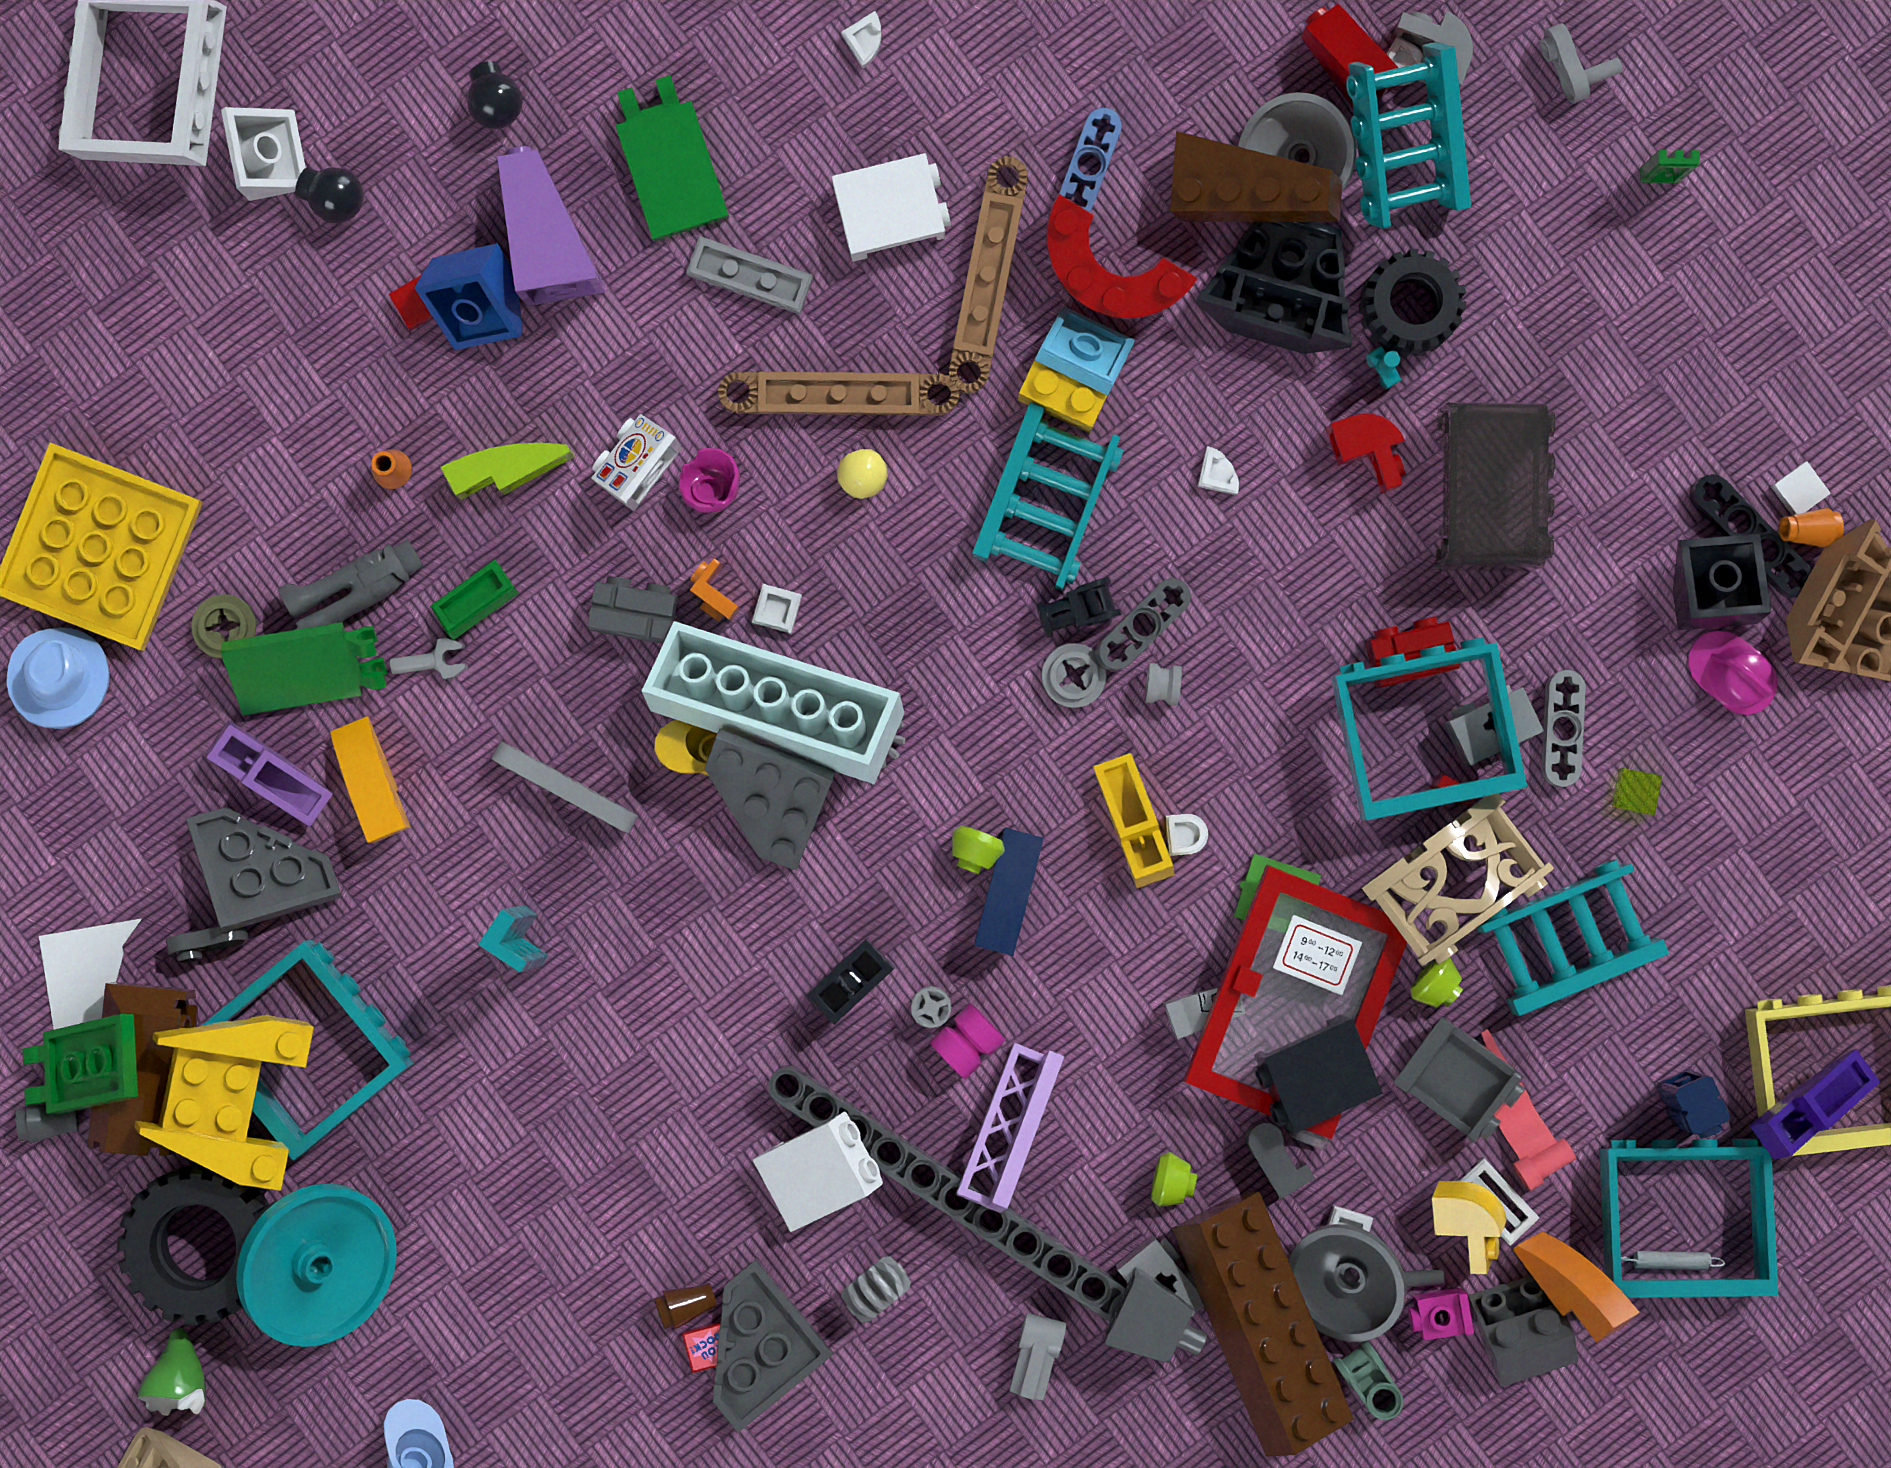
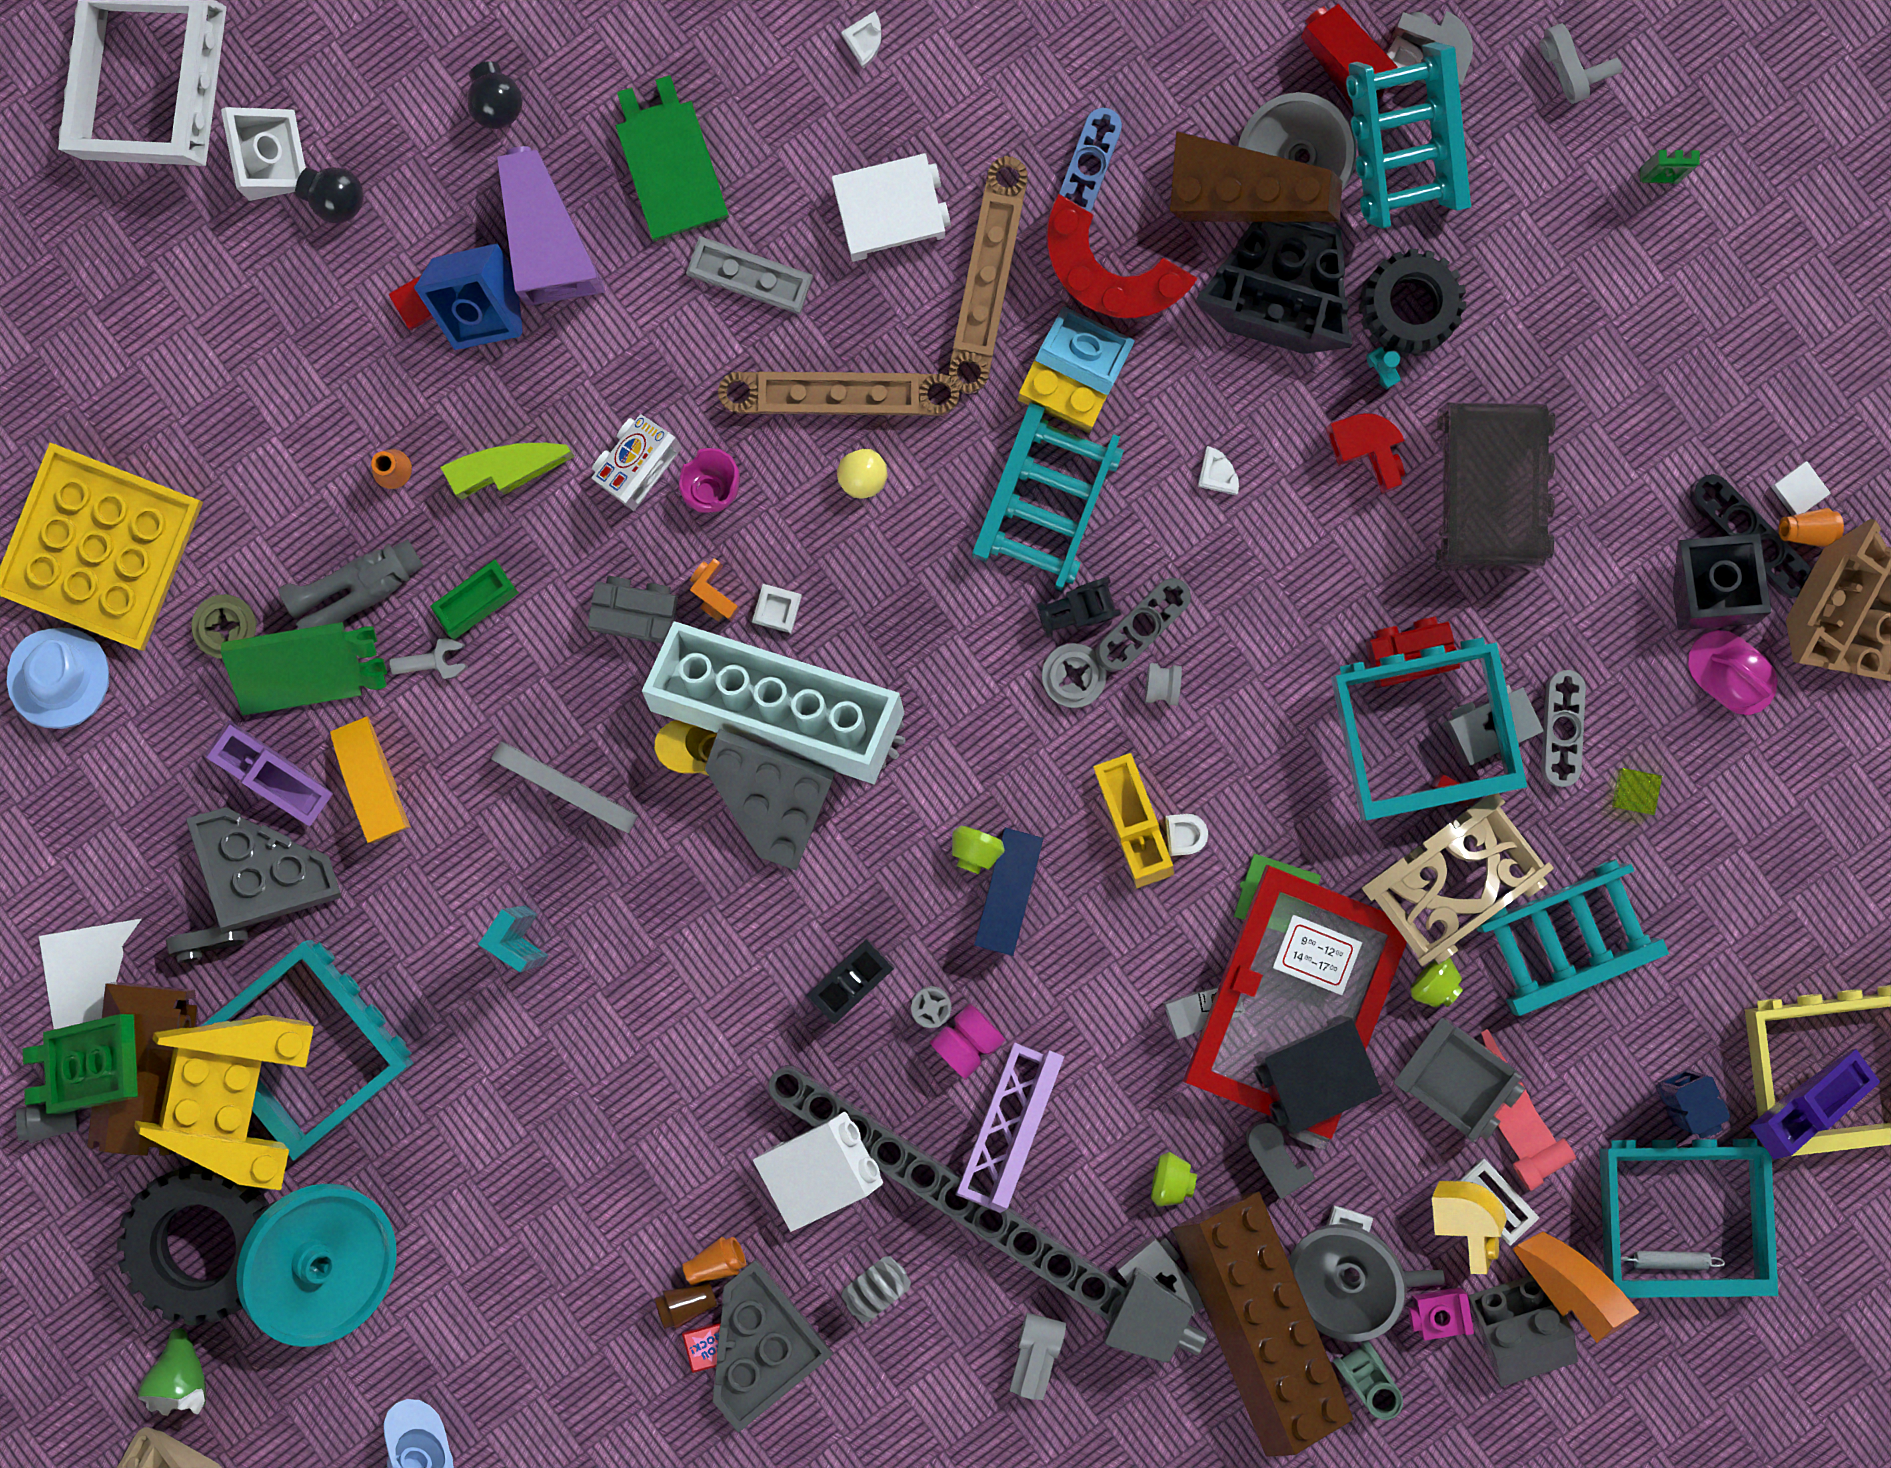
none -> orange cone [683,1237,746,1286]

